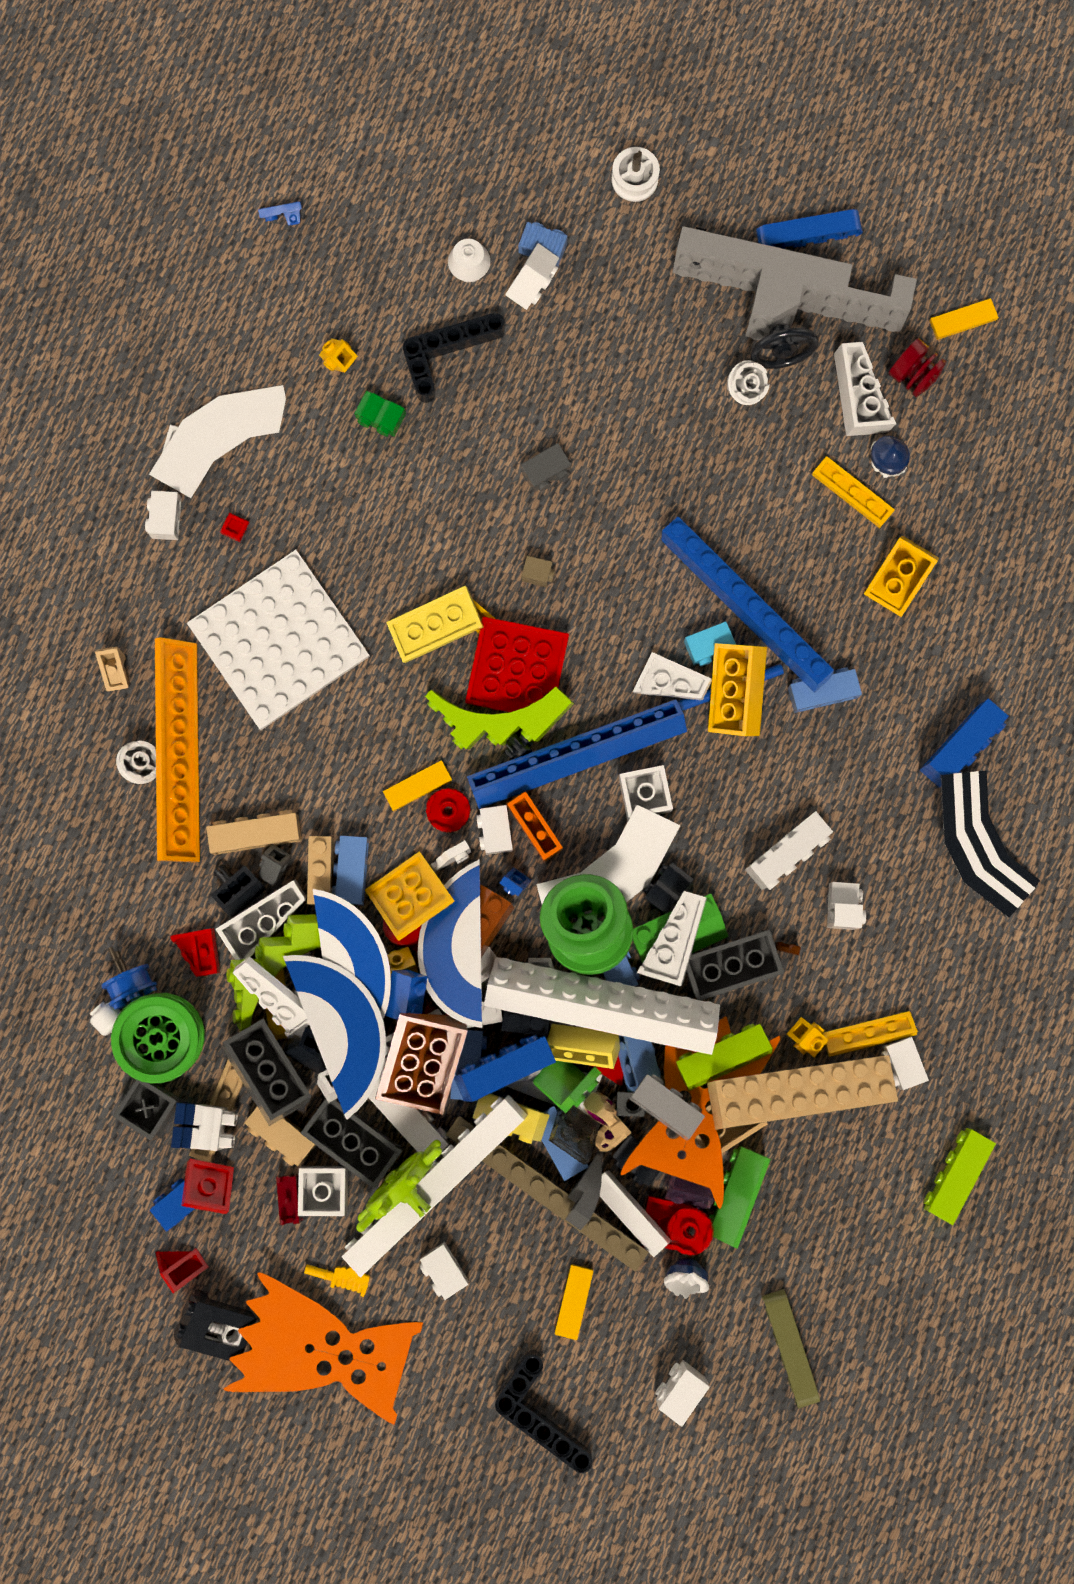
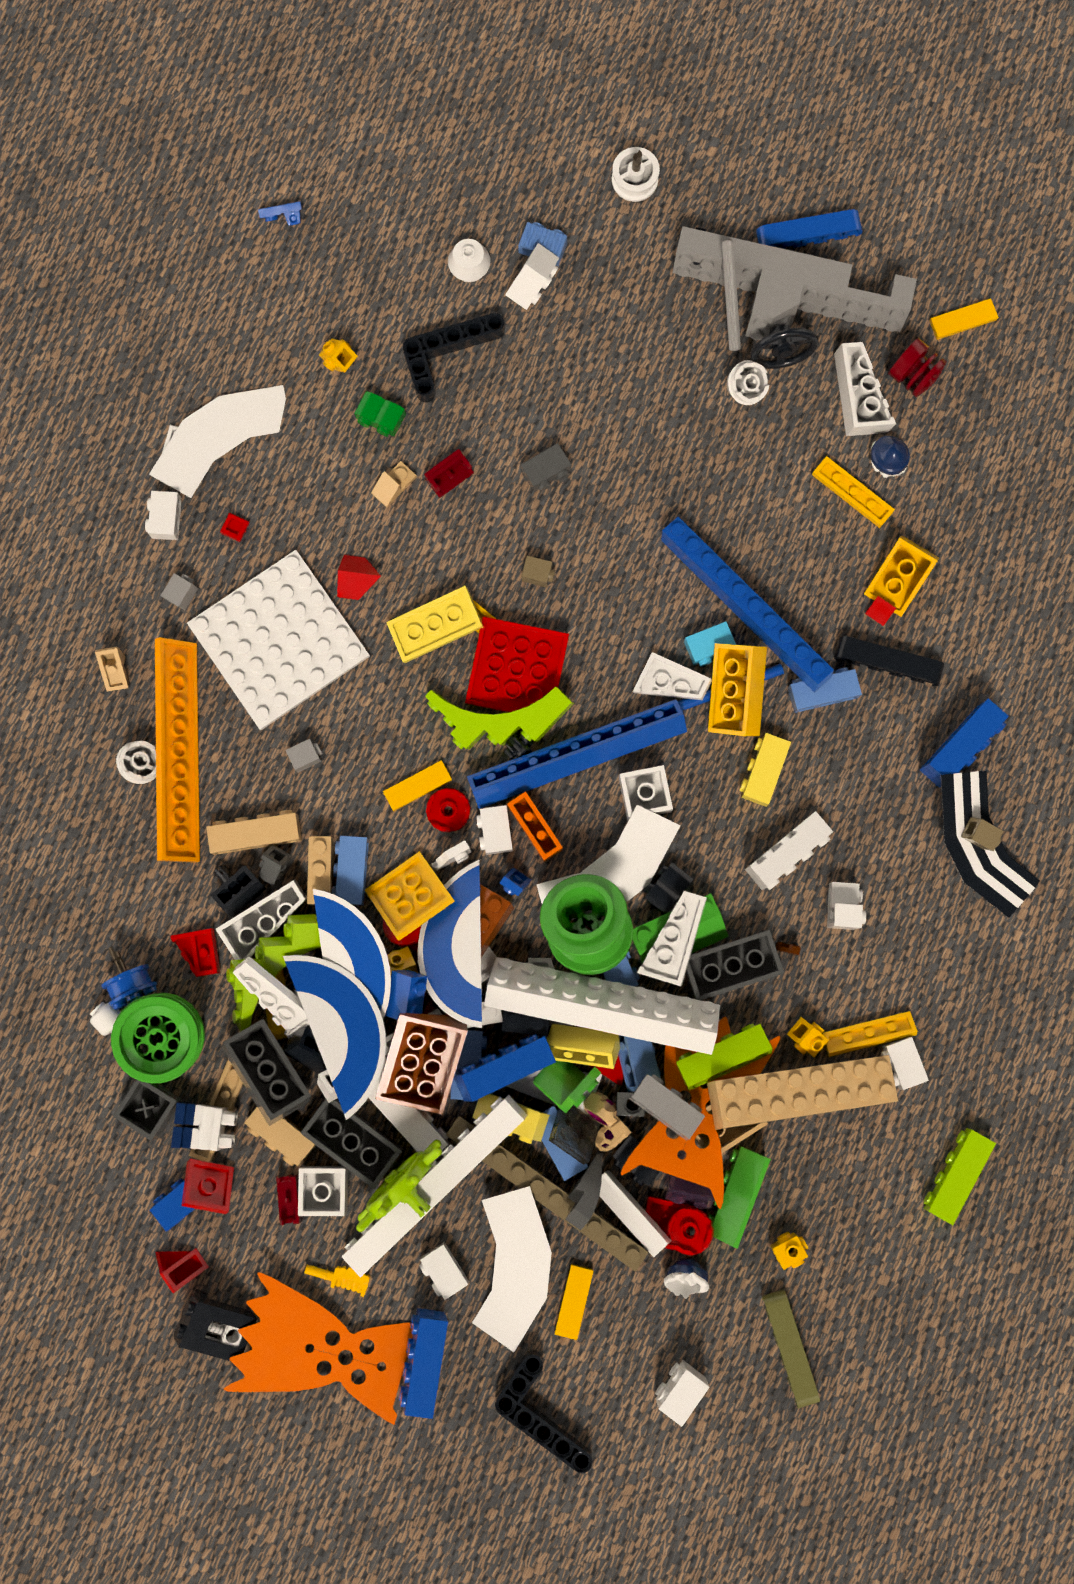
none -> light grey brick [160,573,199,611]
none -> light grey brick [285,739,323,773]
none -> red slope [337,555,381,600]
none -> tan slope [371,461,417,507]
none -> blue brick [399,1308,448,1419]
none -> dark red hinge [424,449,474,498]
none -> white sticker [472,1186,552,1352]
none -> light grey axle [722,239,741,351]
none -> light yellow brick [739,733,791,807]
none -> yellow brick [769,1232,809,1270]
none -> black beam [834,636,944,686]
none -> red tile [865,595,897,626]
none -> dark tan brick [961,817,1004,852]

